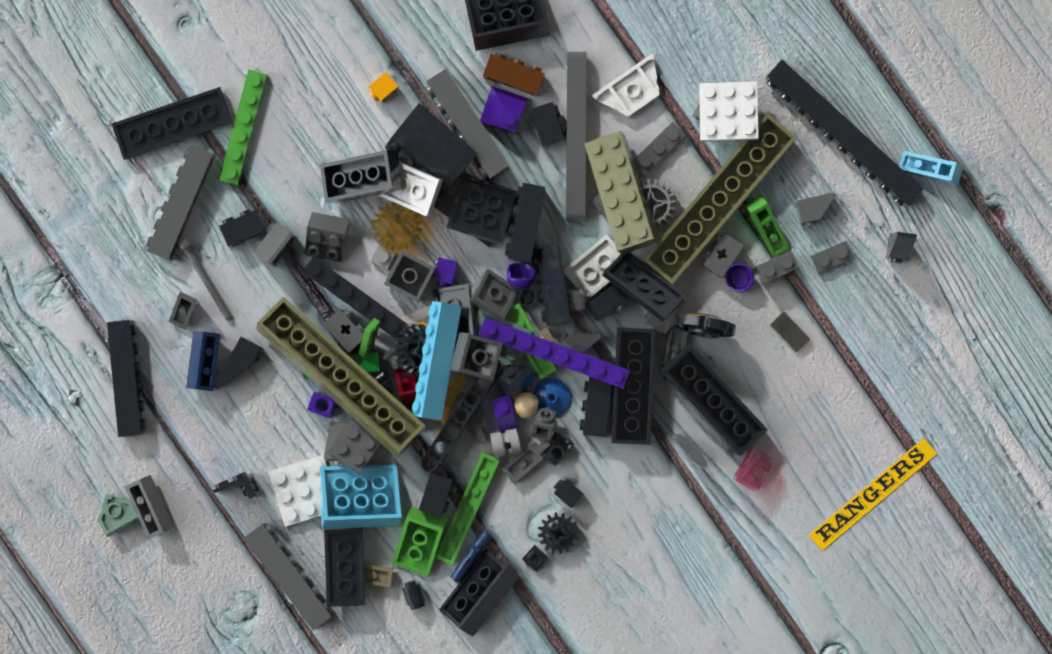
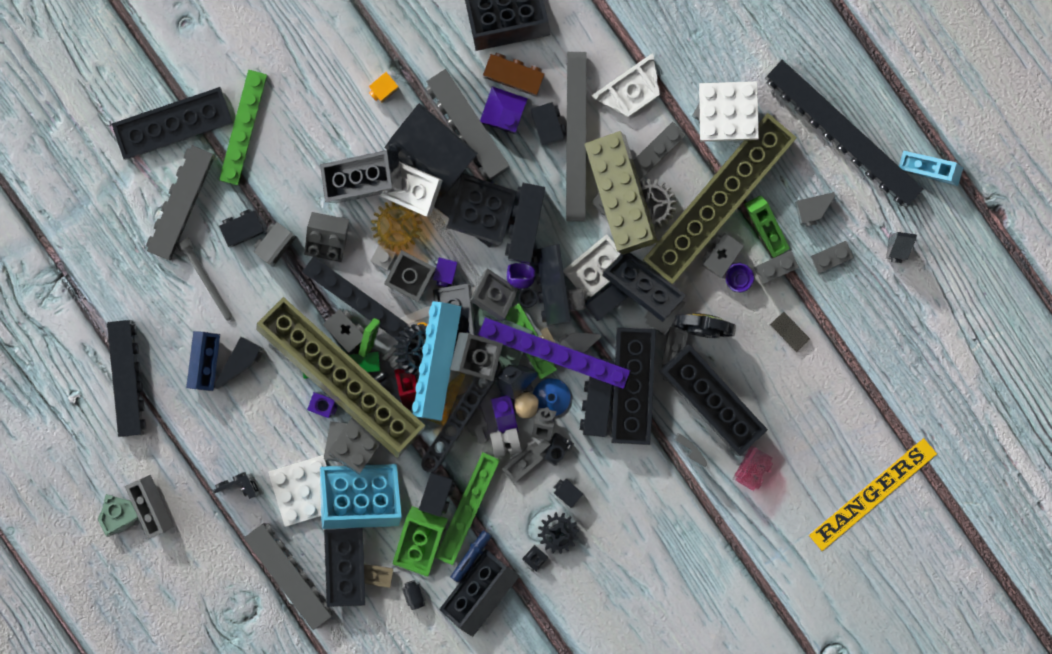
dark grey slope [168,291,200,330] -> none

